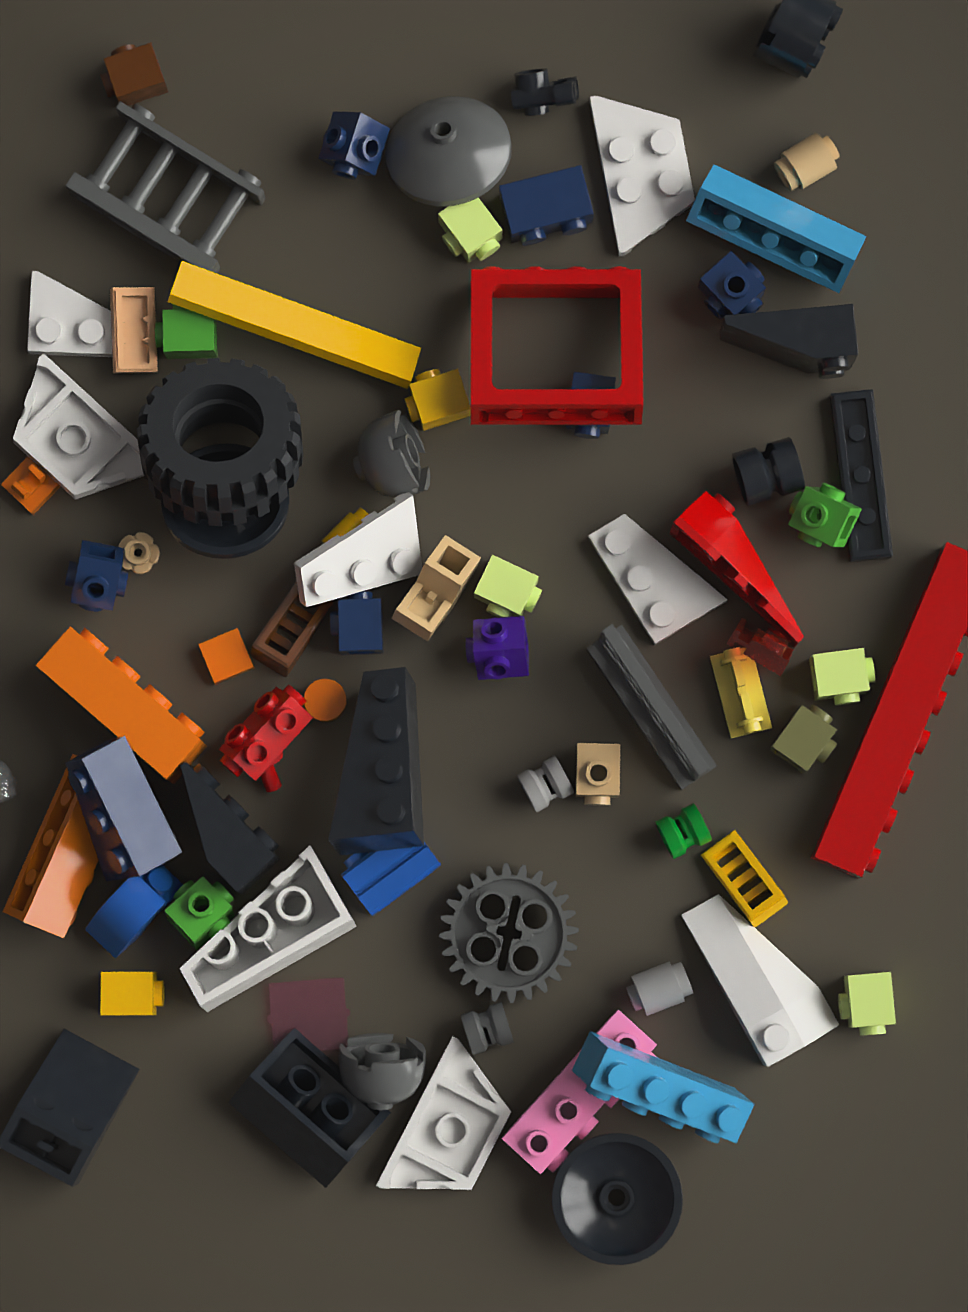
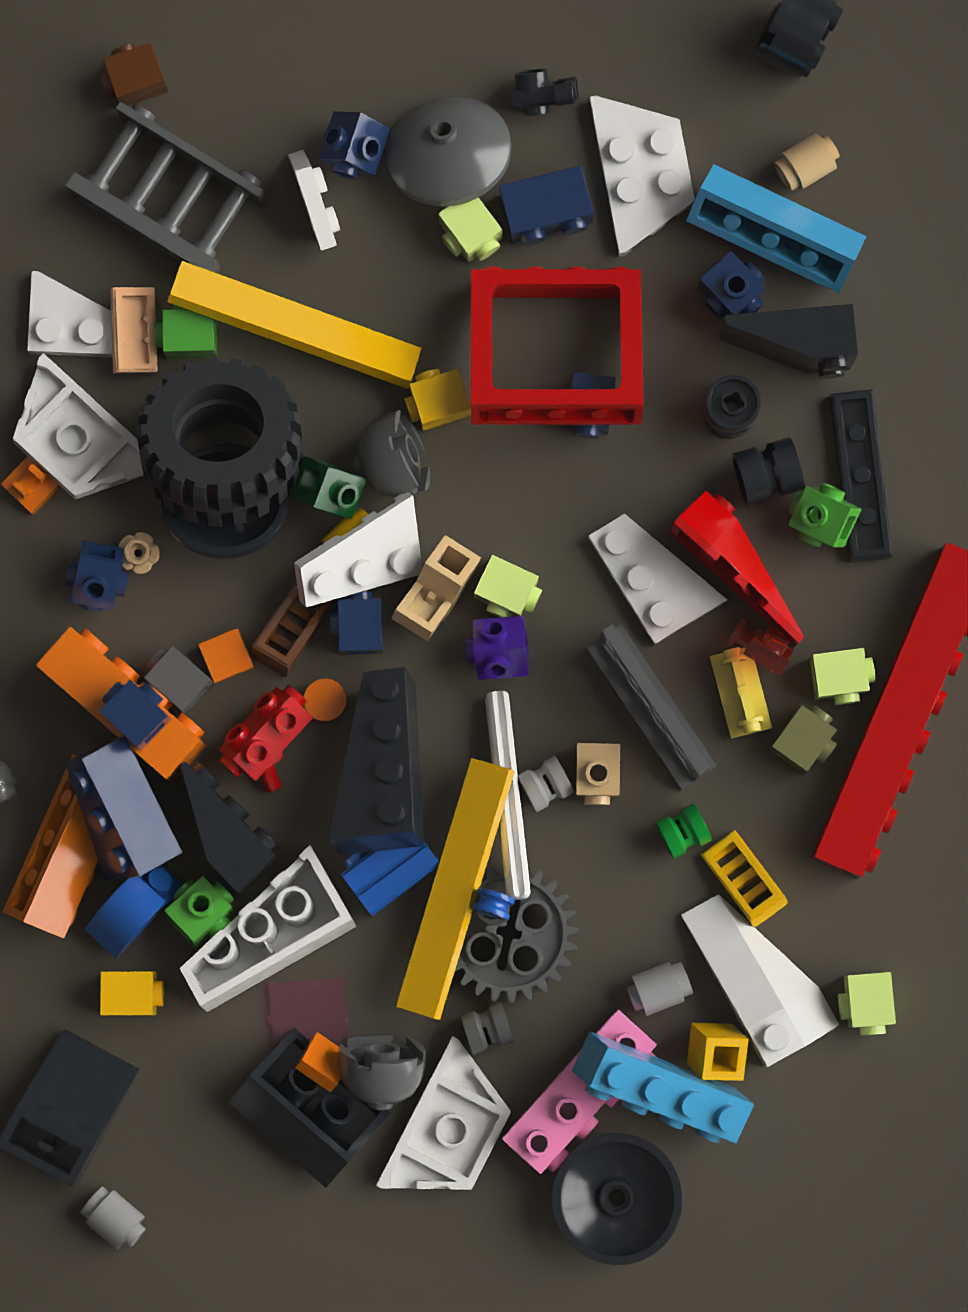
none -> light grey brick [80,1186,146,1250]
none -> dark blue brick [100,680,172,750]
none -> dark grey brick [144,646,214,715]
none -> white wing [288,149,340,250]
none -> dark green brick [289,455,367,519]
none -> orange tile [295,1032,341,1092]
none -> yellow tile [396,758,515,1020]
none -> blue bush [472,888,515,921]
none -> white axle [485,691,530,900]
none -> yellow brick [687,1023,748,1081]
none -> black wheel [703,375,761,439]

